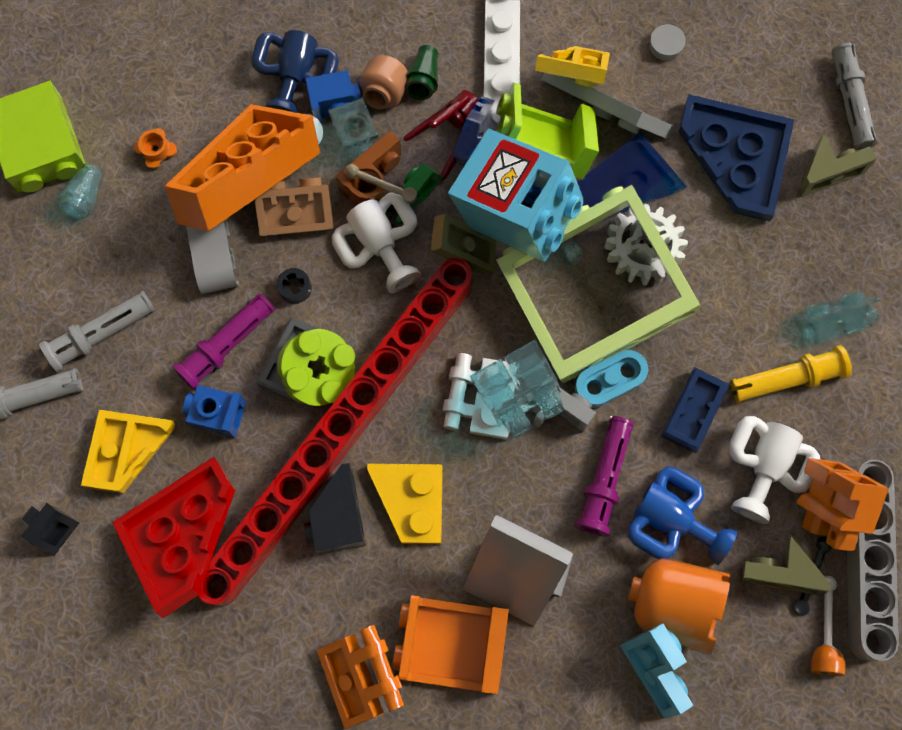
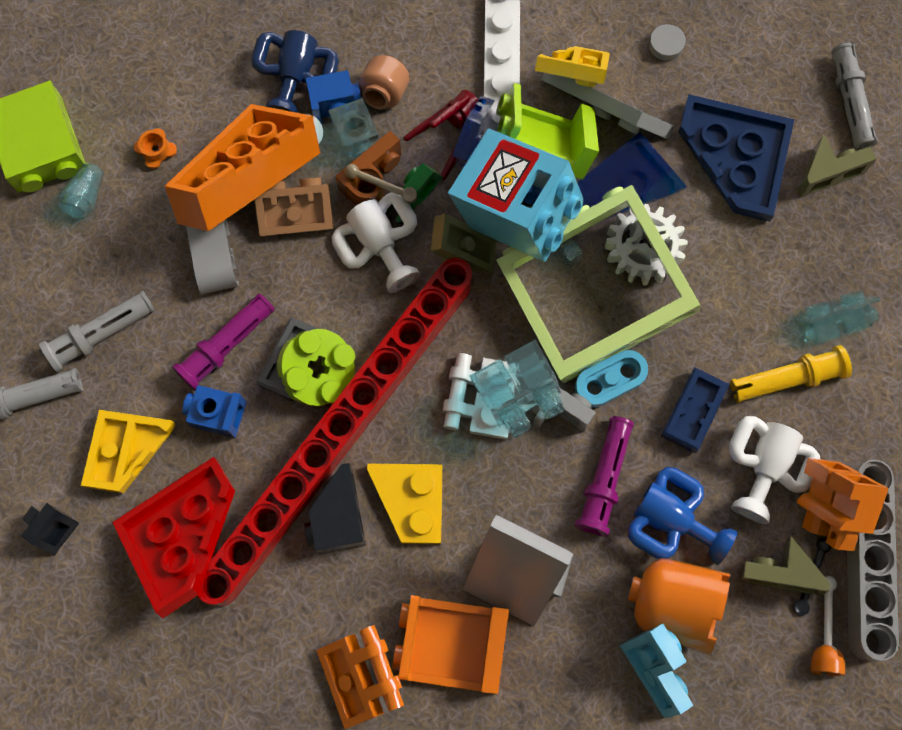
black bush [277,268,312,304] -> none
dark green cone [405,45,439,100] -> none

